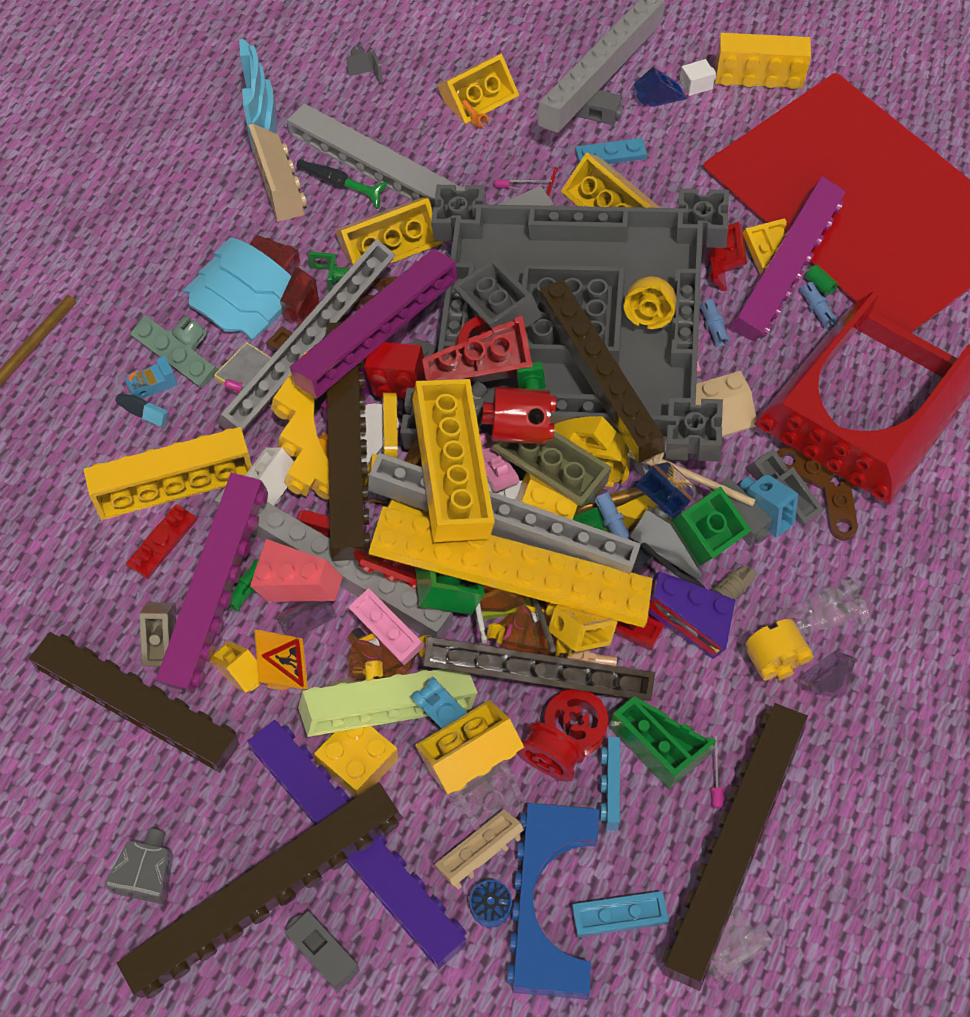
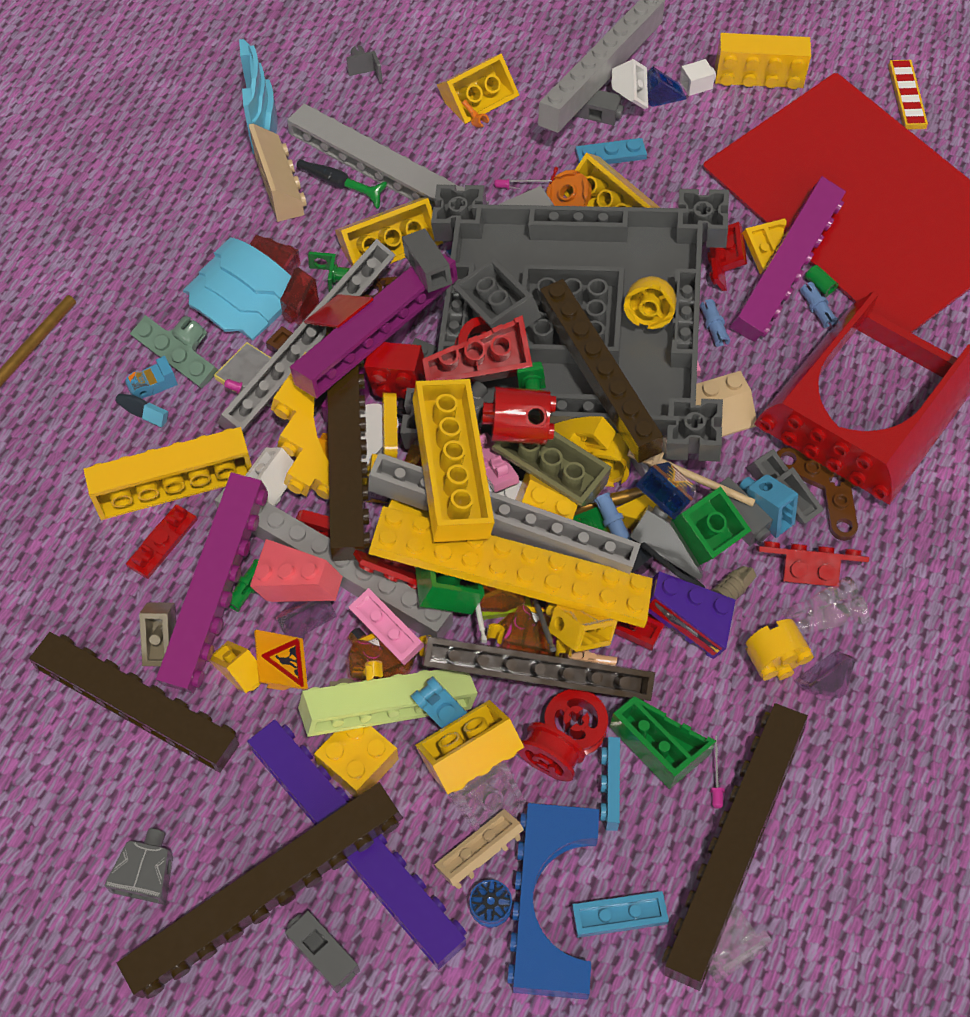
none -> red window [304,294,374,328]
none -> dark grey brick [402,229,452,293]
none -> orange tile [546,170,592,206]
none -> white slope [611,59,648,110]
none -> red bracket [756,541,869,587]
none -> tile [888,60,928,130]

